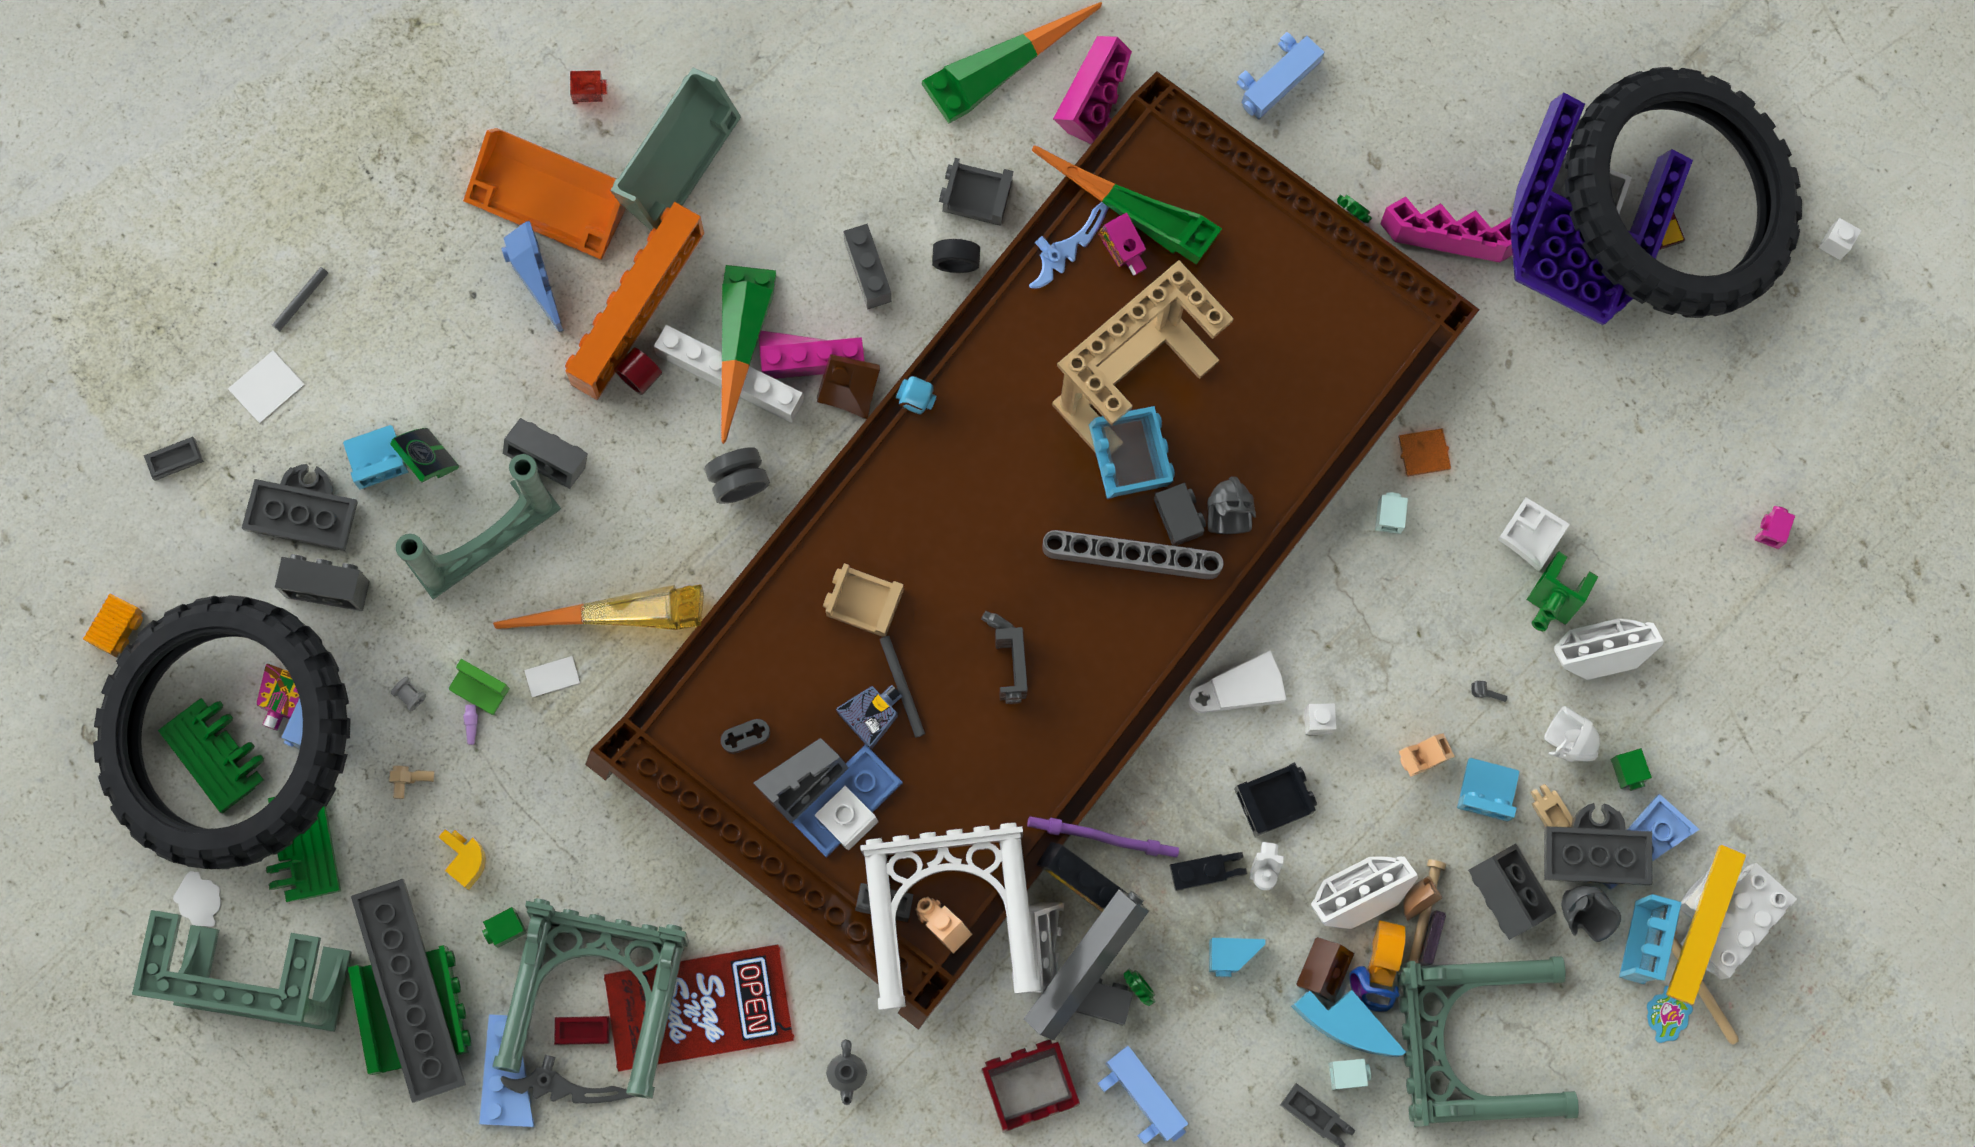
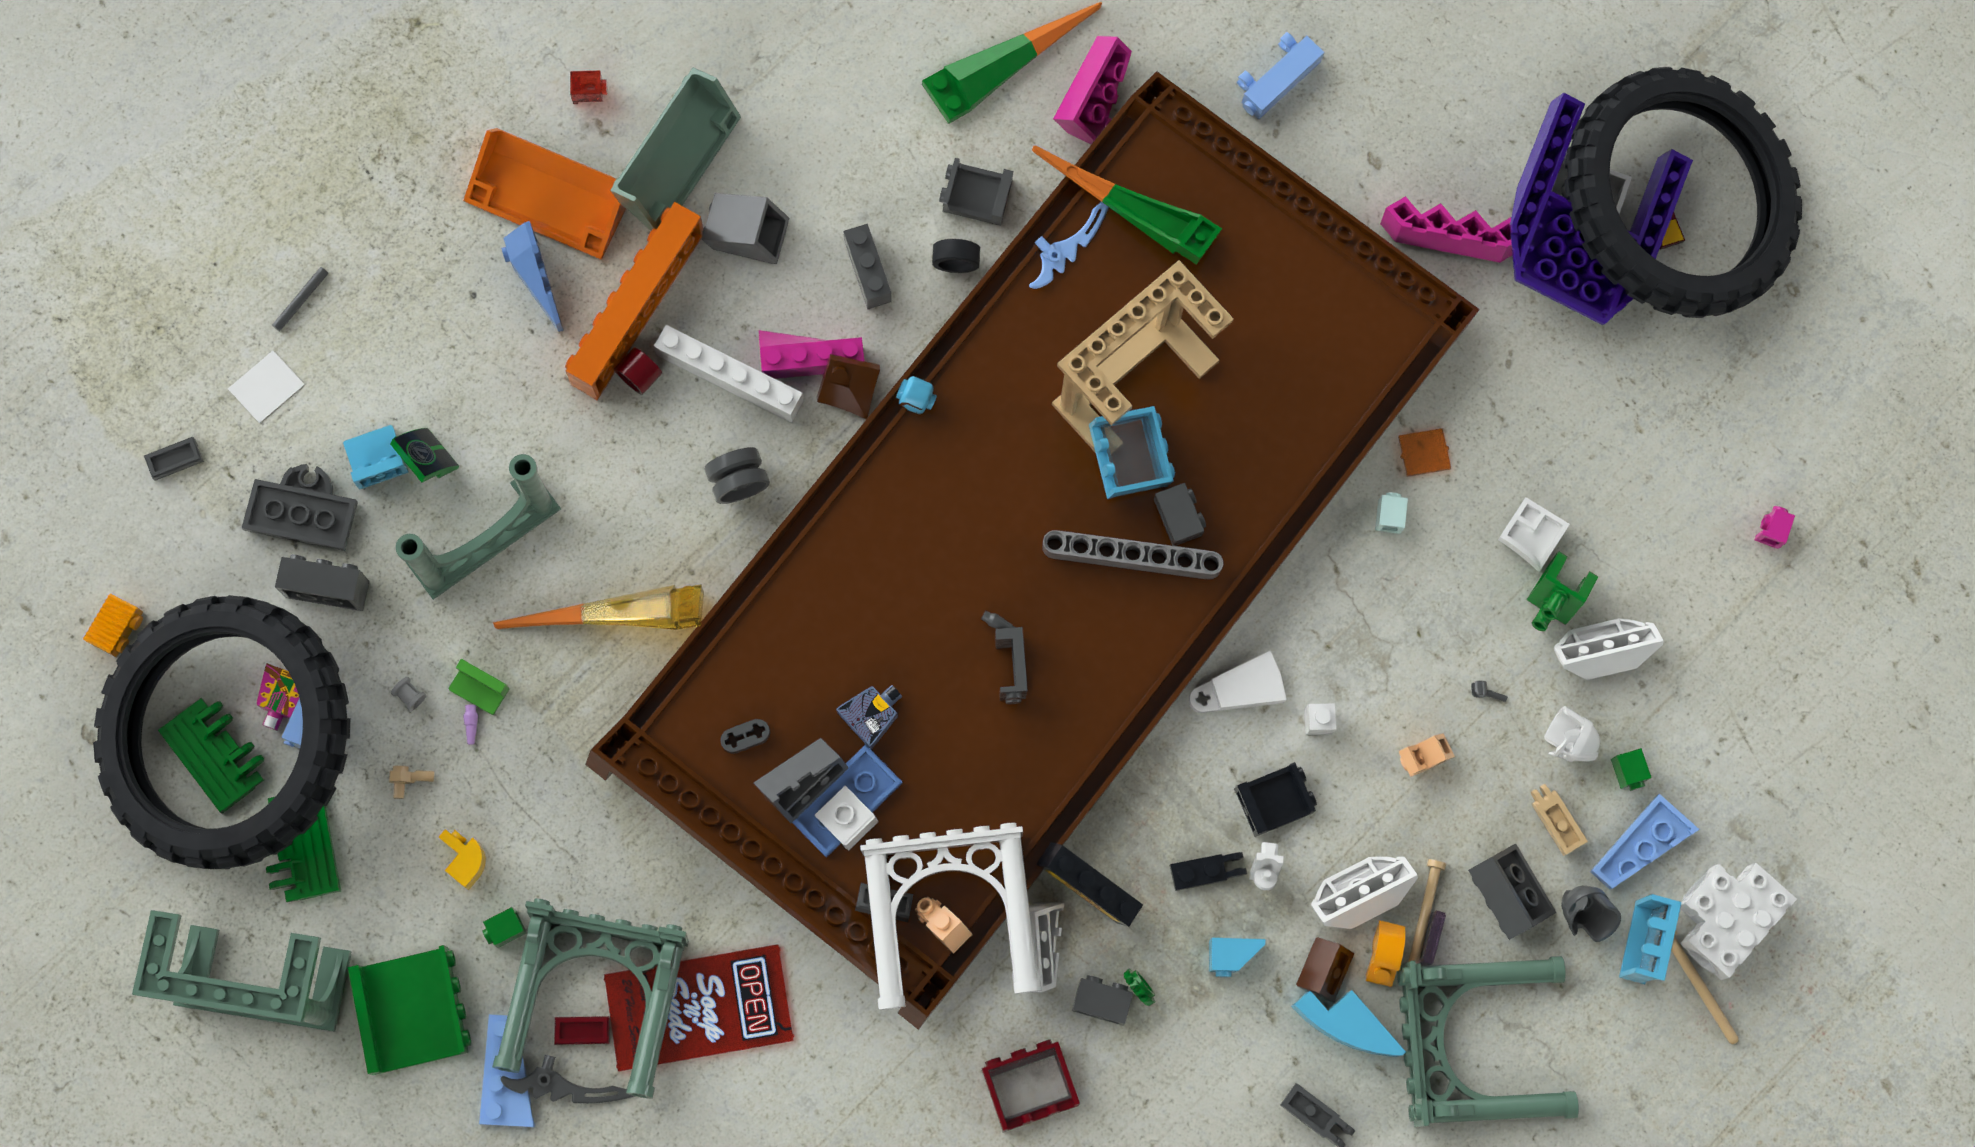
white sticker [173,871,221,927] -> none
dark grey plate [351,879,466,1103] -> none
dark grey brick [502,418,588,489] -> none
white sticker [524,656,580,697] -> none
green plate [721,265,776,444] -> none
tan panel [823,563,904,637] -> none
dark grey piece [826,1039,867,1105] -> none
dark grey bar [880,636,925,738] -> none
dark grey brick [1024,890,1149,1040] -> none
medium lavender bar [1027,817,1179,858] -> none
light blue brick [1097,1046,1188,1144] -> none
dark pink torso [1098,212,1147,276] -> none
dark grey helmet [1207,477,1256,534] -> none
light aqua brick [1329,1059,1371,1090] -> none
green gear [1337,194,1372,223] -> none
blue piece [1349,966,1400,1012] -> none
medium nougat brick [1403,876,1442,921] -> none
medium azure bracket [1457,758,1519,822] -> none
dark grey plate [1544,803,1652,886] -> none
sticker [1647,986,1693,1043] -> none
yellow tile [1666,845,1746,1005] -> none
white brick [1818,218,1862,260] -> none
none -> dark grey slope [702,193,790,264]

